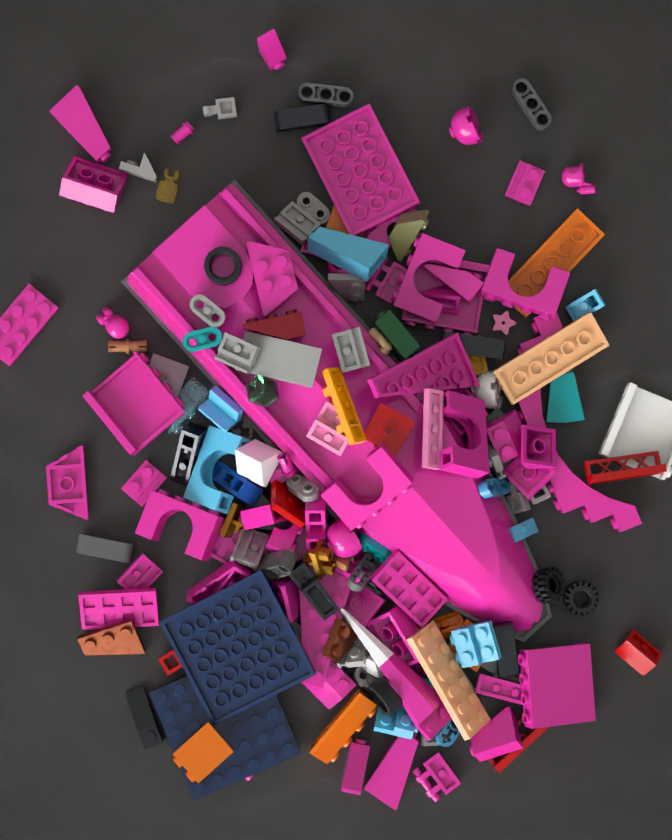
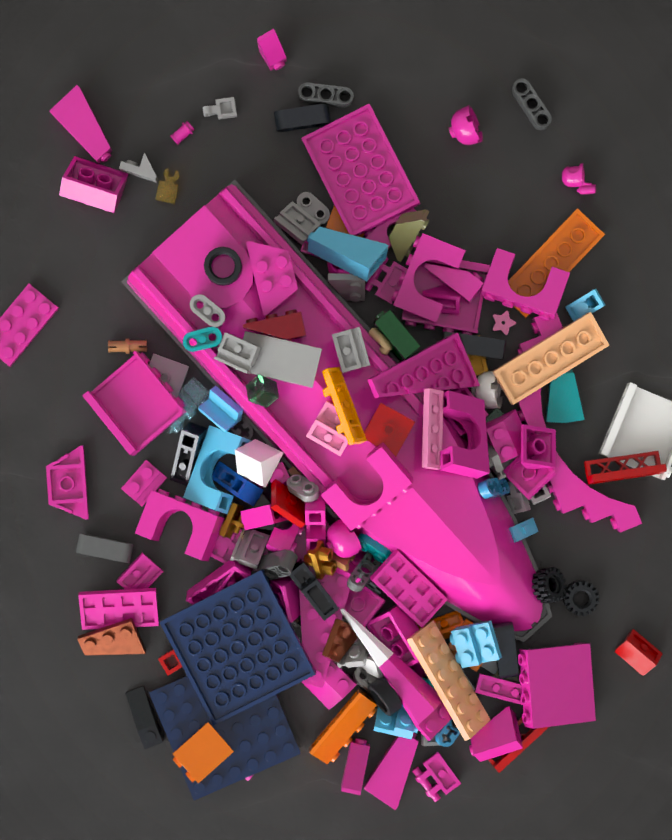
dark pink piece [96,307,129,339] -> none
dark pink pin [277,452,297,478] -> none
dark pink plate [504,160,545,207] -> none

